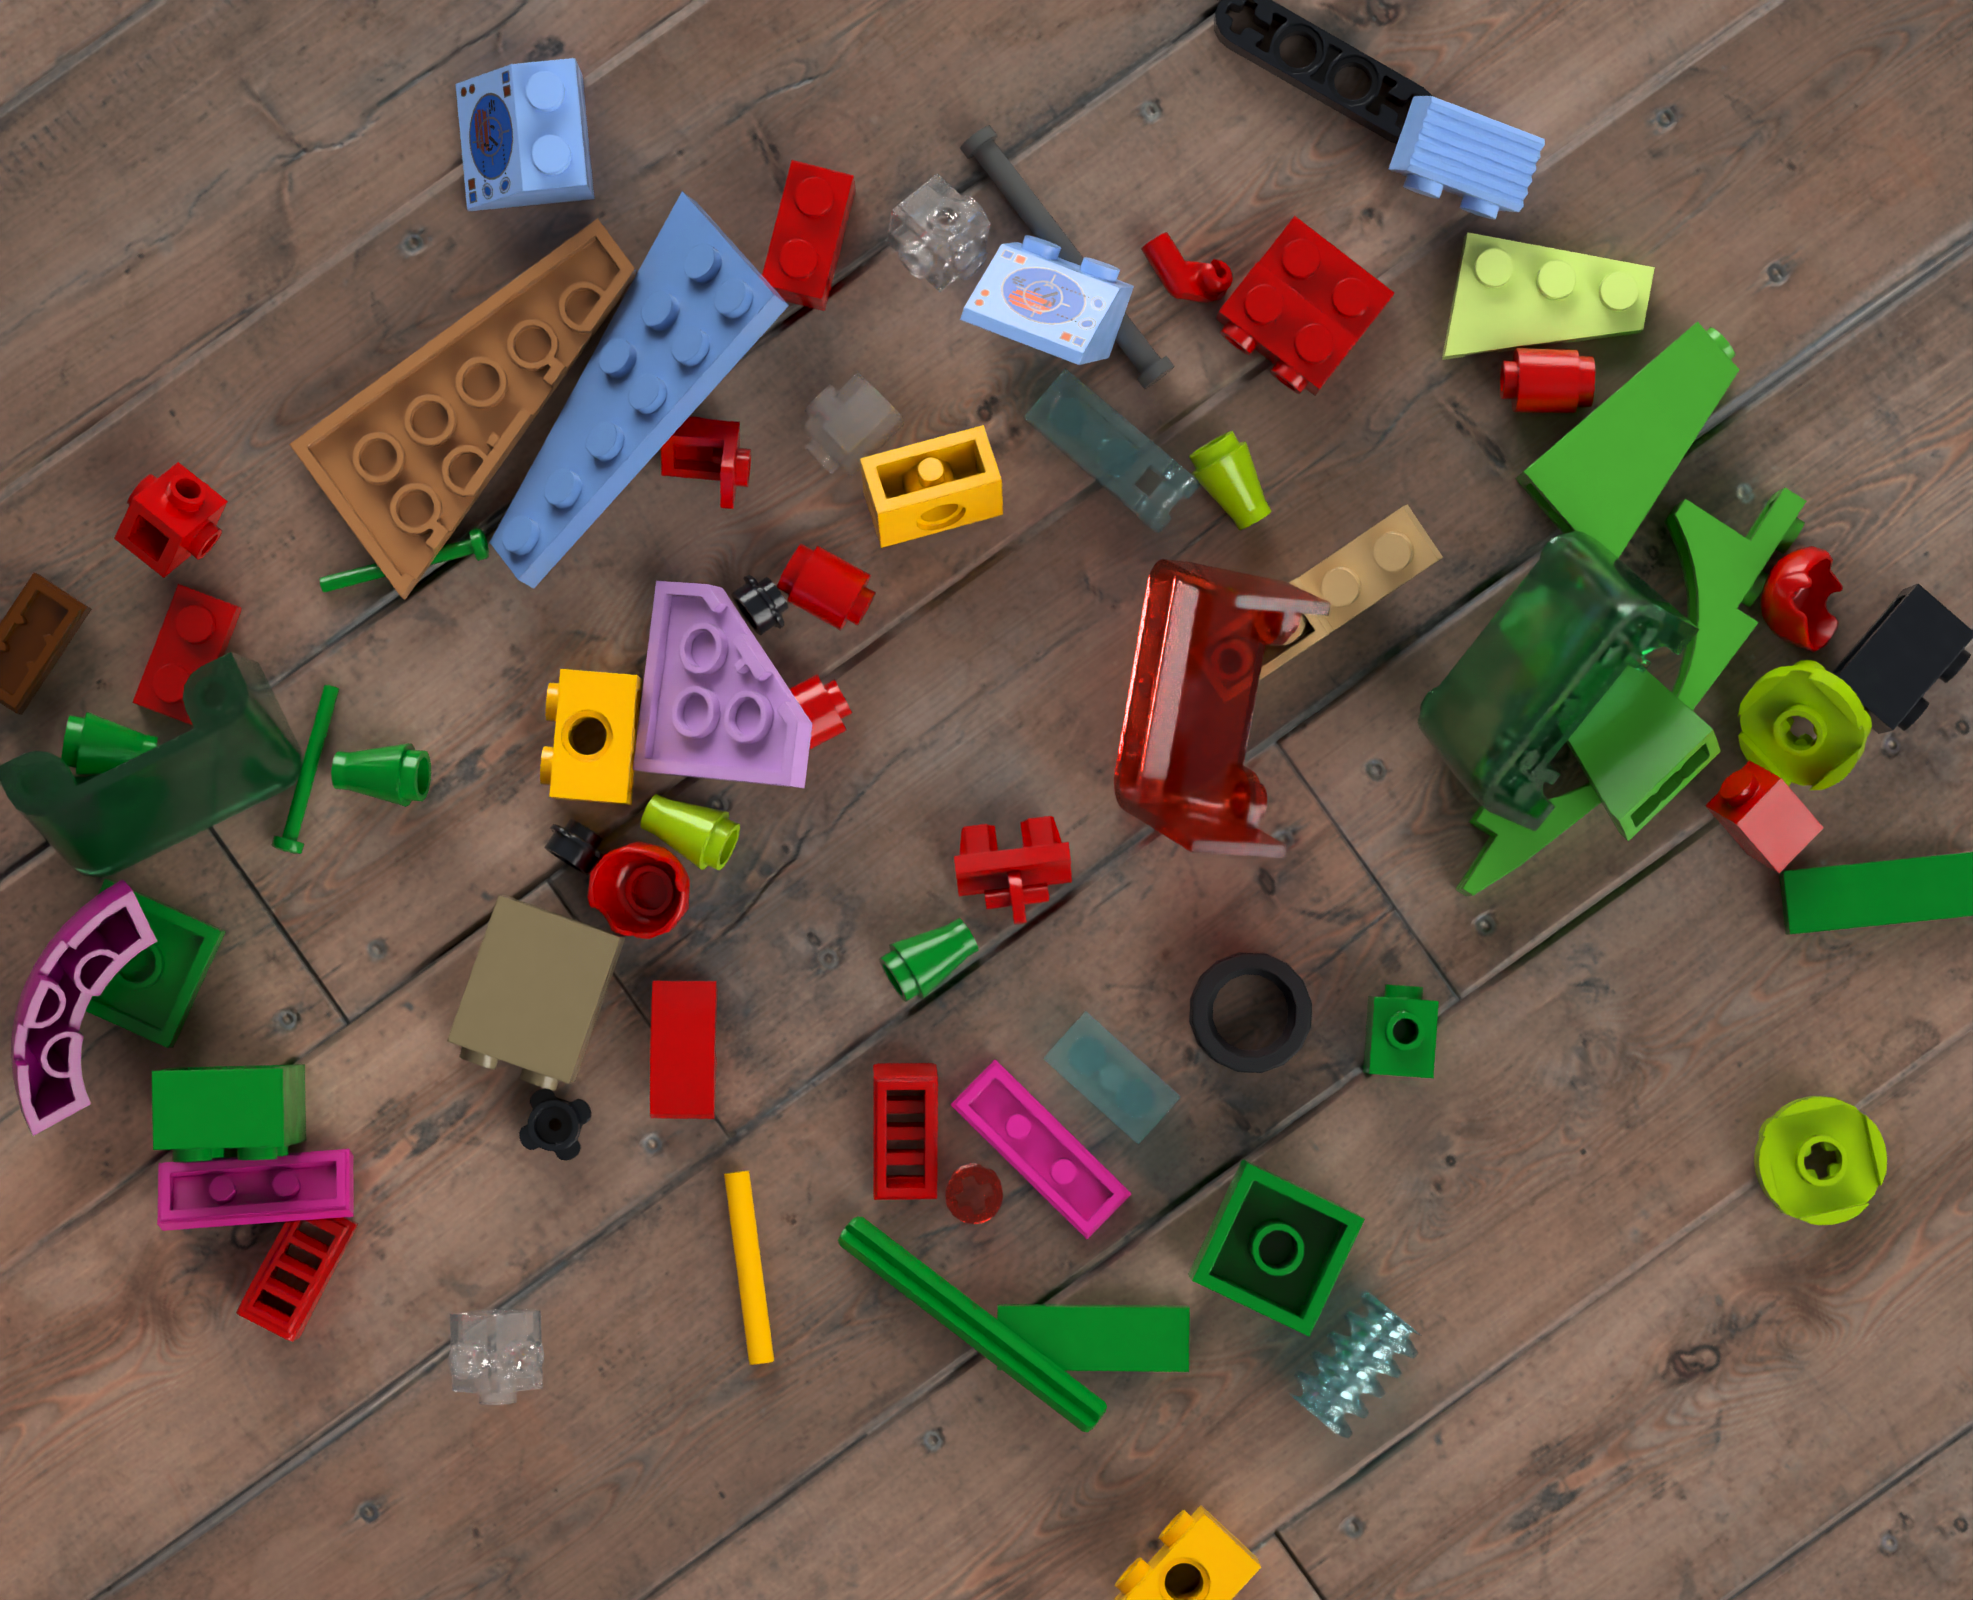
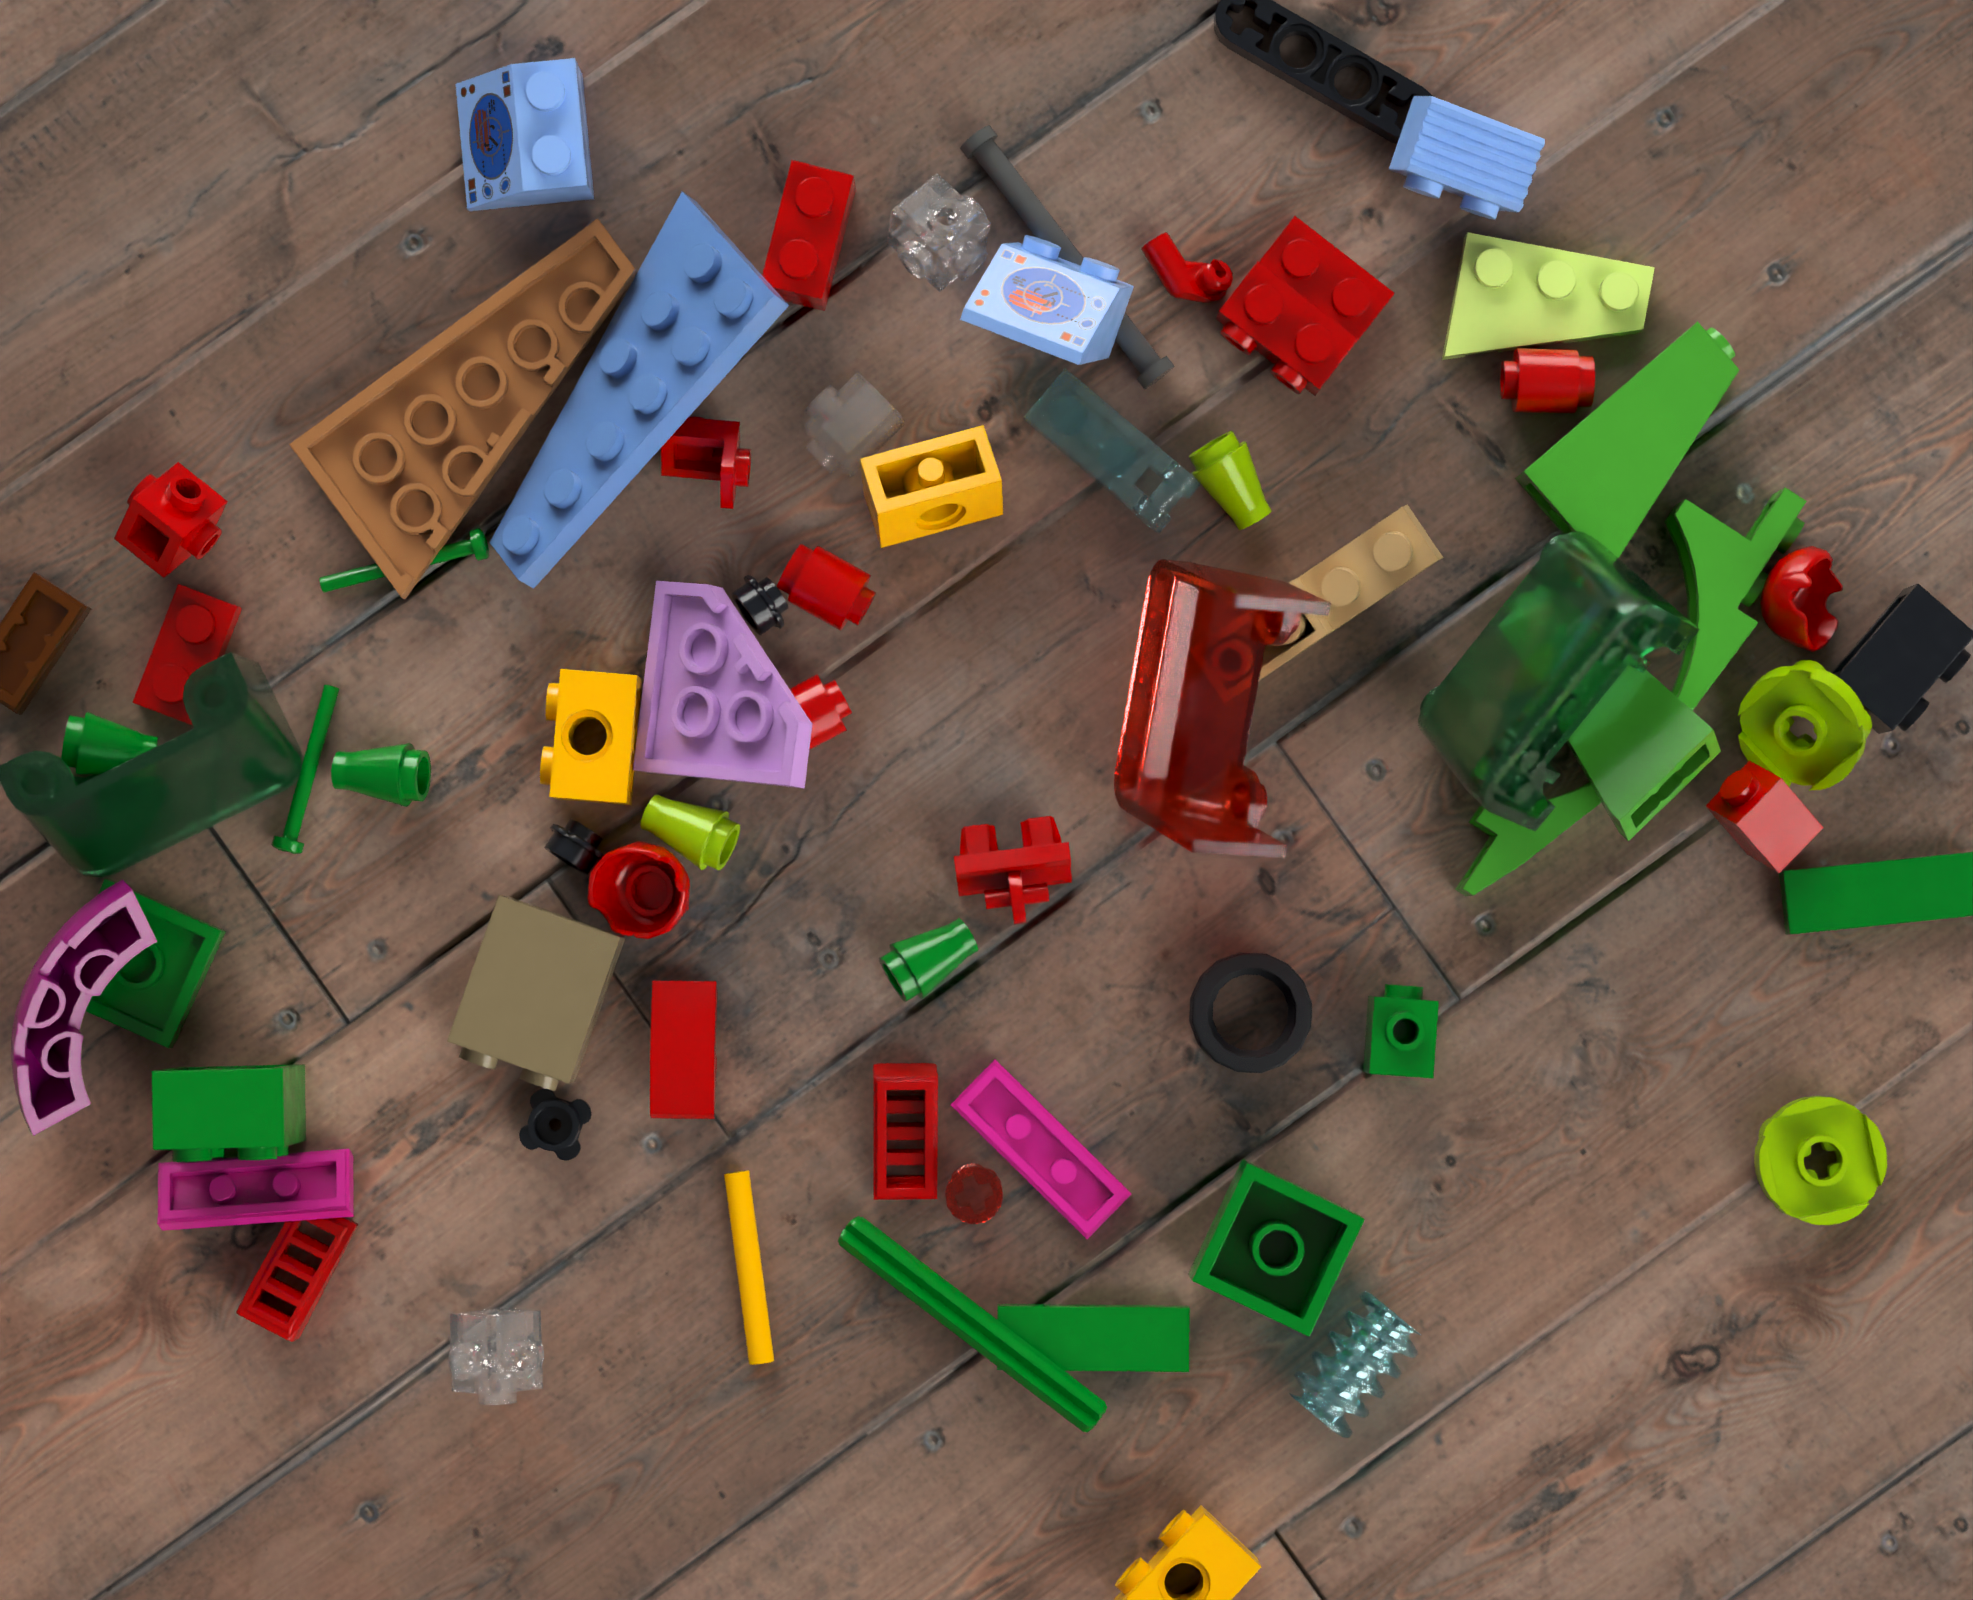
clear light blue plate [1043,1011,1181,1145] -> none

